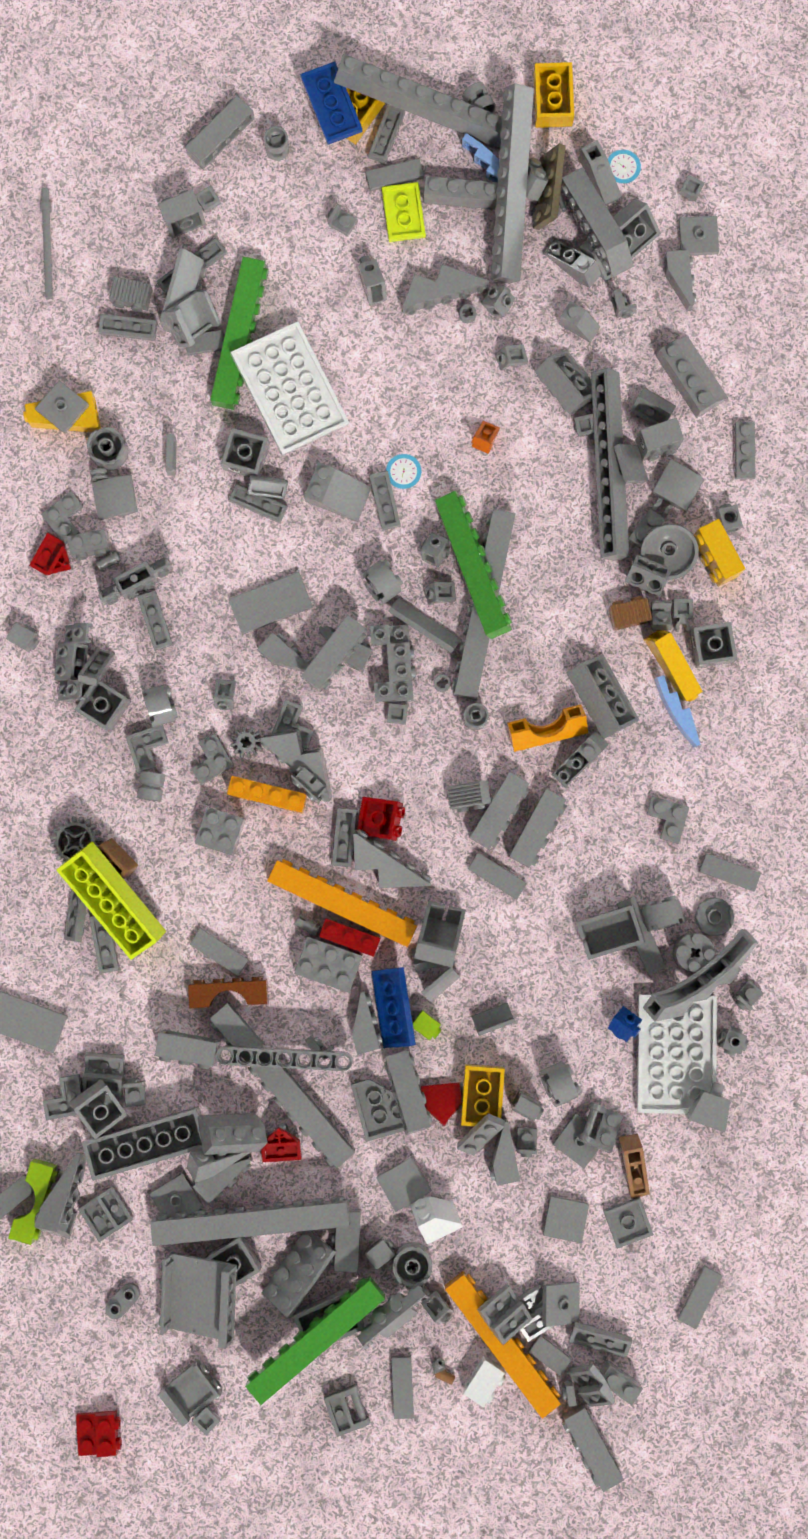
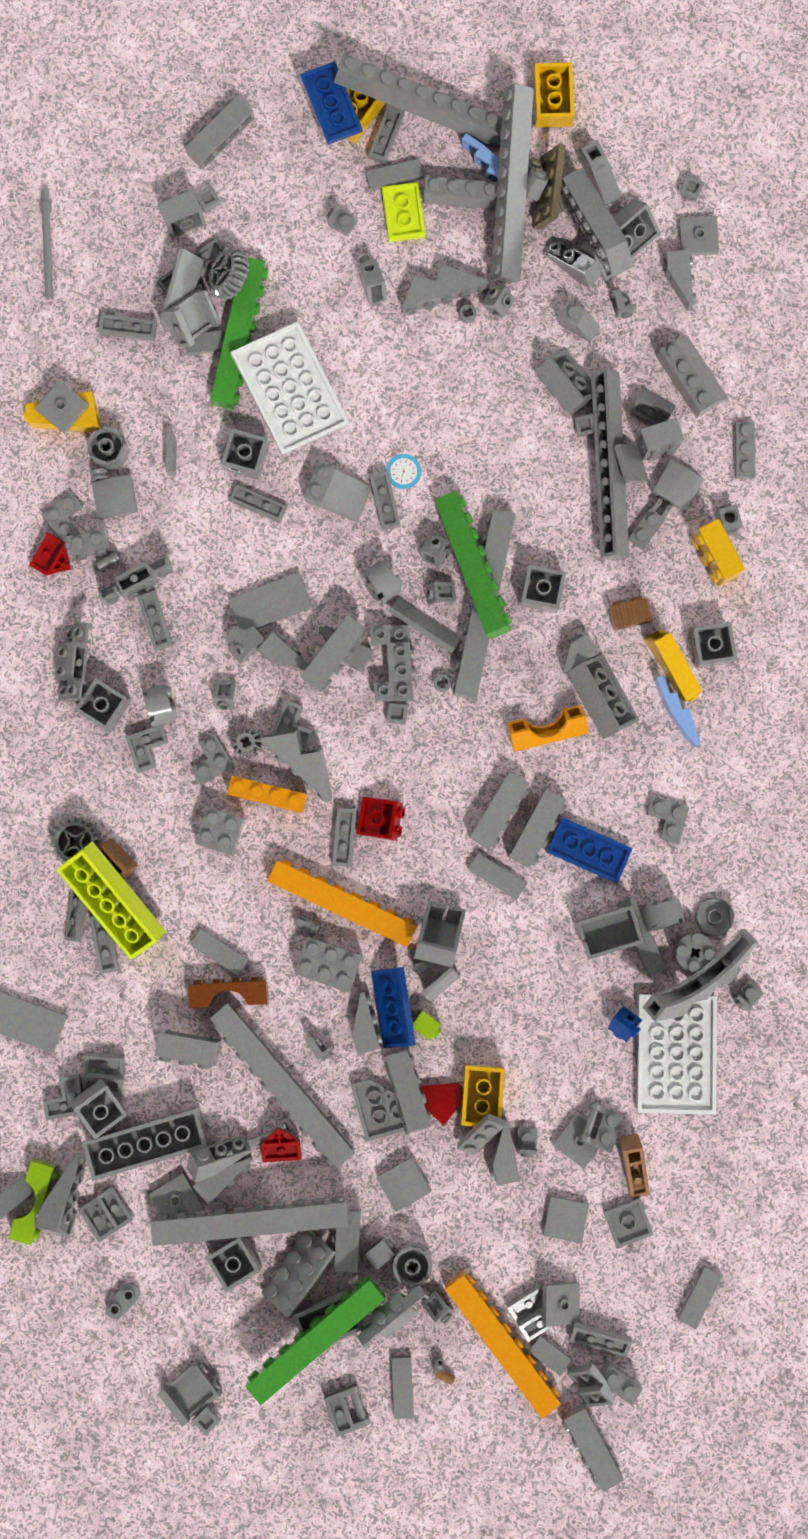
light grey brick [6,622,39,653] -> none
red plate [76,1410,122,1457] -> none
light grey plate [77,648,115,686] -> none
light grey brick [109,276,153,312] -> none
light grey bracket [123,1078,146,1107] -> none
light grey wheel [137,771,165,802] -> none
light grey panel [159,1252,237,1349] -> none
light grey slope [198,1113,268,1155] -> none
light grey beam [216,1045,353,1071] -> none
light grey tile [247,475,288,499] -> none
light grey wheel [264,126,290,161] -> none
light grey hinge [291,765,329,802] -> none
red brick [319,918,381,957] -> none
light grey slope [353,829,432,888] -> none
white slope [410,1196,463,1244] -> none
light grey brick [447,781,491,813] -> none
light grey wheel [462,82,496,112] -> none
light grey wheel [463,703,489,730] -> none
white brick [463,1355,506,1408] -> none
orange slope [471,421,500,454] -> none
light grey panel [471,1003,515,1036] -> none
light grey slope [477,1284,532,1345] -> none
light grey bracket [496,345,528,370] -> none
light grey brick [511,1090,544,1122] -> none
light grey brick [539,1061,581,1107] -> none
light grey slope [552,731,609,788] -> none
light grey plate [561,1380,577,1407] -> none
sticker [608,150,641,184] -> none
light grey brick [625,554,672,596] -> none
light grey dish [641,524,699,580] -> none
light grey bracket [651,600,672,630] -> none
light grey plate [673,599,693,632] -> none
light grey torso [686,1082,730,1132] -> none
light grey tile [699,854,761,892] -> none
light grey brick [718,1026,748,1056] -> none
none -> light grey gear [207,248,250,300]
none -> light grey brick [225,626,265,664]
none -> light grey brick [520,564,566,613]
none -> blue plate [546,817,633,884]
none -> light grey slope [563,633,599,675]

